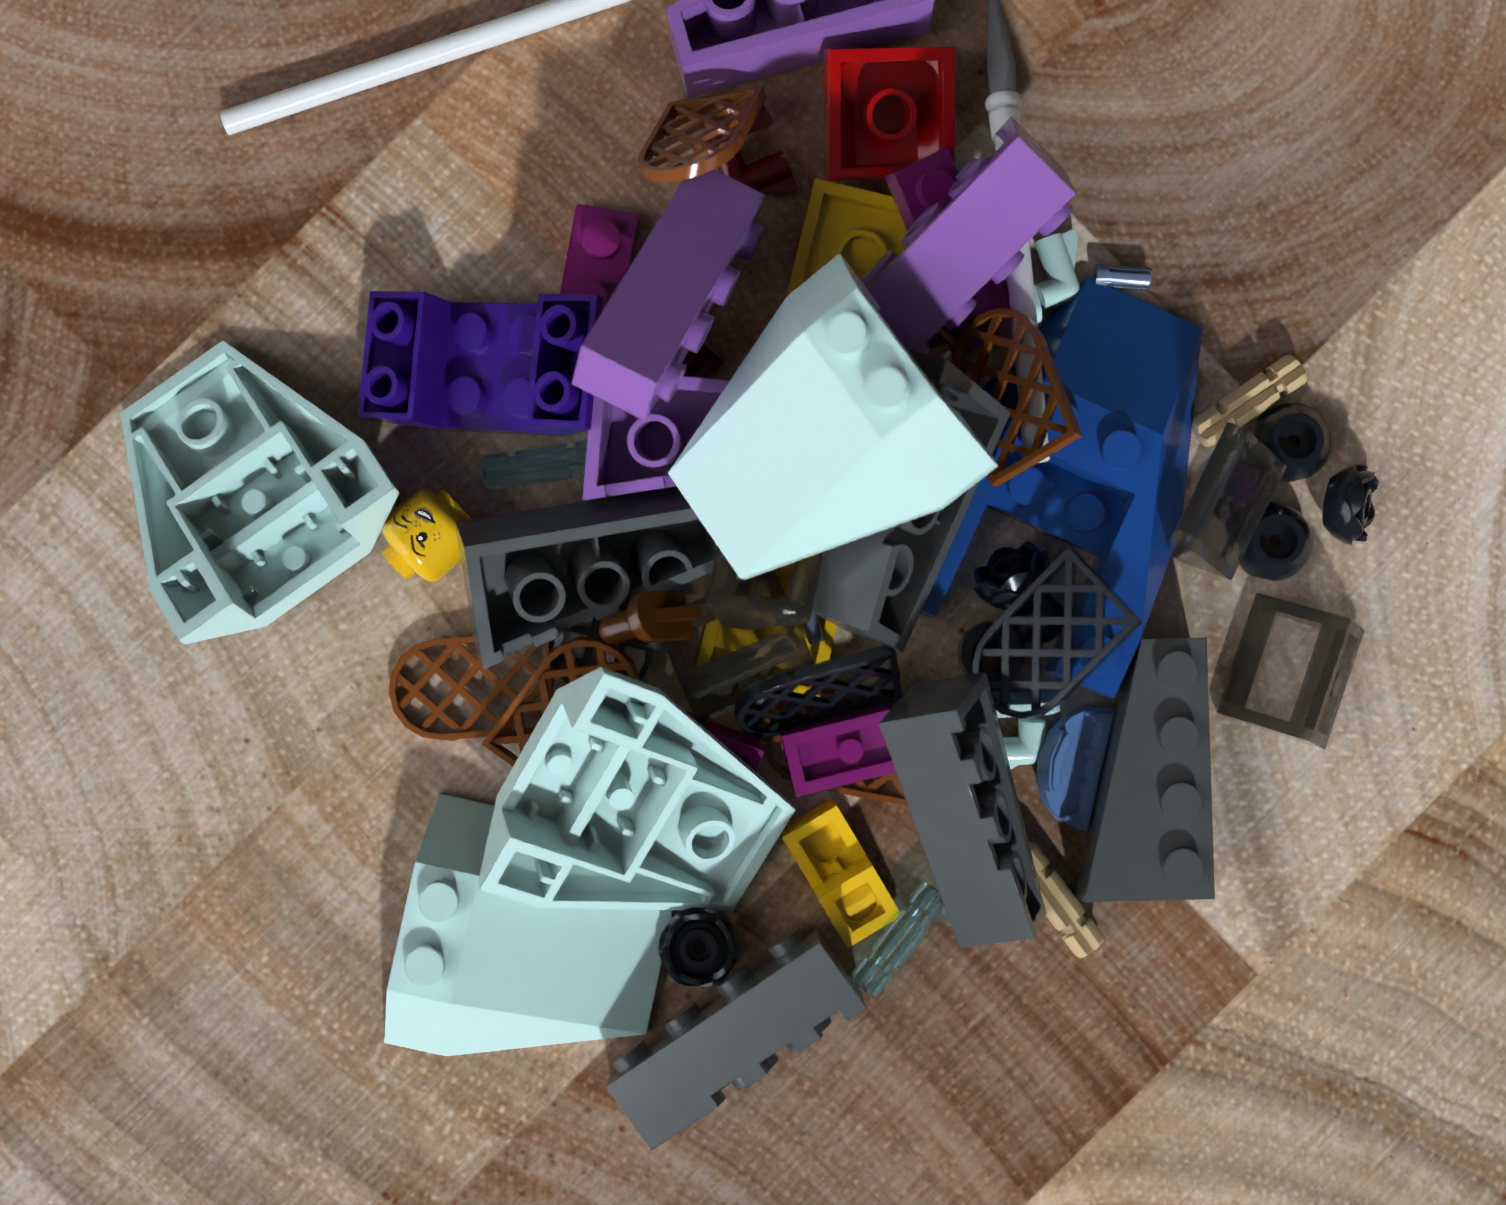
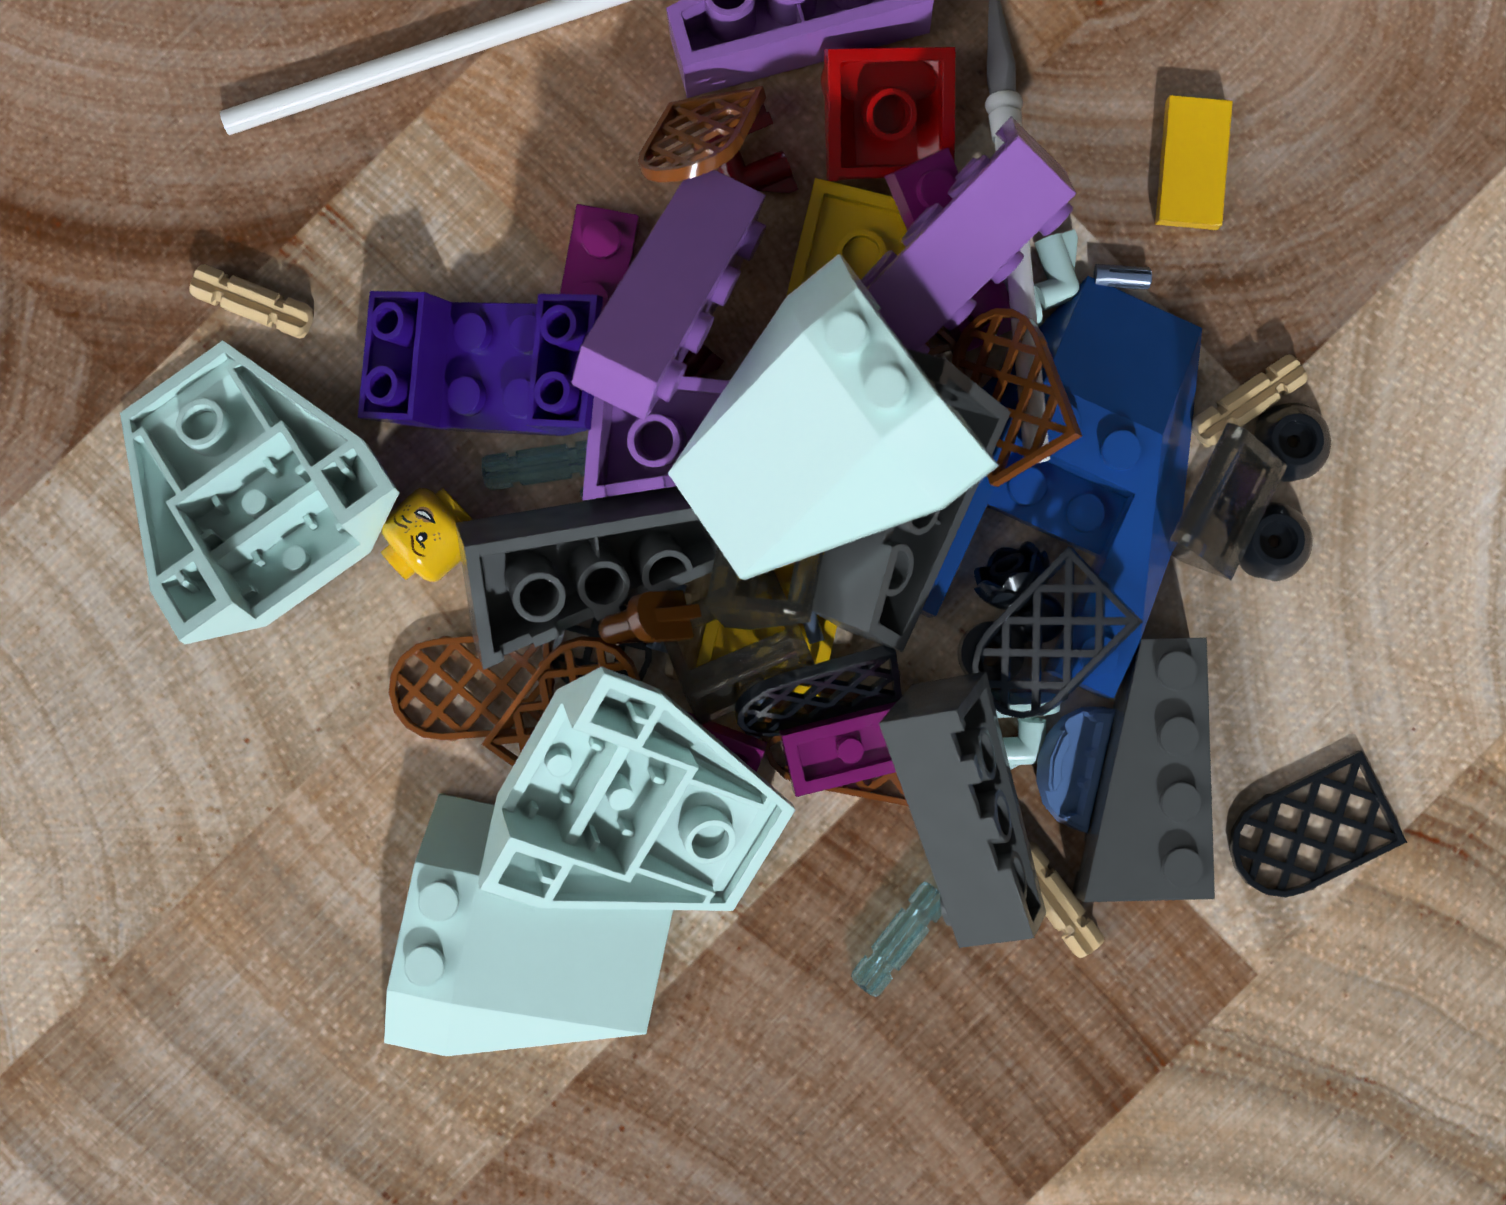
dark grey wedge [606,926,867,1151] -> none
black plate [658,907,740,987] -> none
yellow slope [780,798,902,948] -> none
clear smoke tile [1216,593,1365,750] -> none
black plate [1322,465,1379,545] -> none
none -> tan axle [189,264,315,339]
none -> yellow tile [1155,95,1233,230]
none -> black window [1229,750,1407,898]

